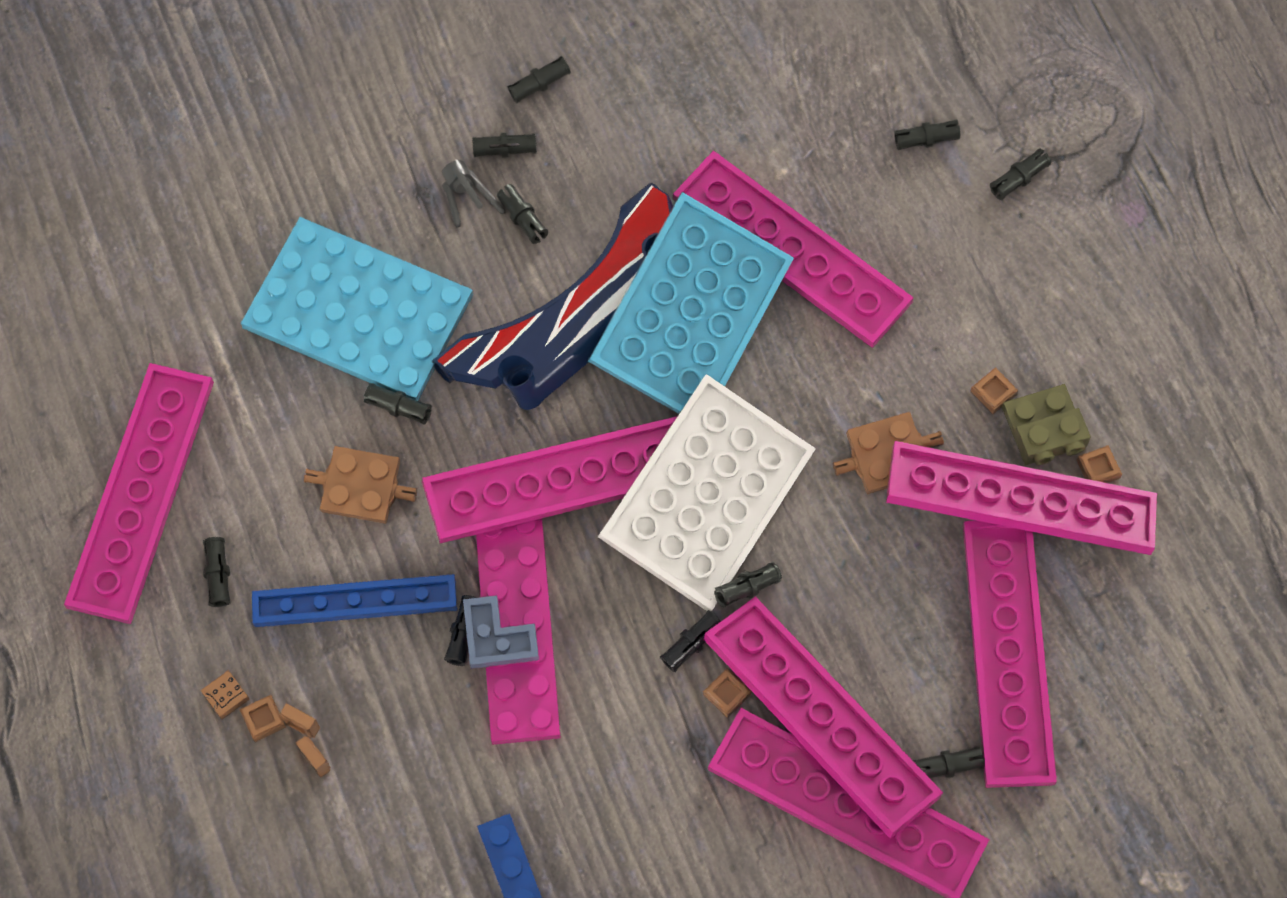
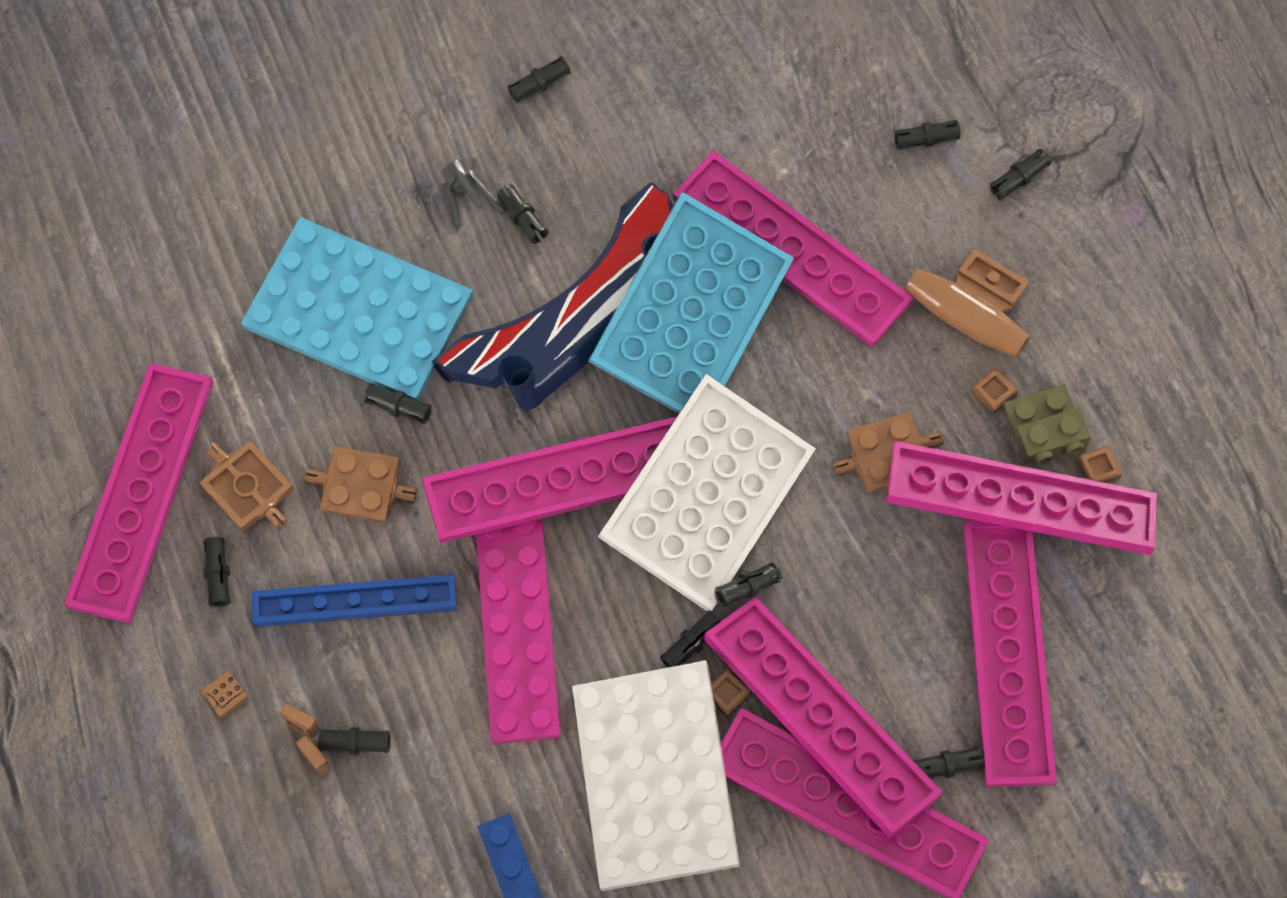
medium nougat tile [239,695,286,742] -> none
black pin [444,595,477,666] -> none
sand blue plate [463,595,539,669] -> none
pearl dark grey pin [472,132,537,158] -> none
none -> medium nougat plate [199,440,294,532]
none -> pearl dark grey pin [318,727,391,755]
none -> white plate [572,661,740,891]
none -> medium nougat plate [906,249,1030,358]

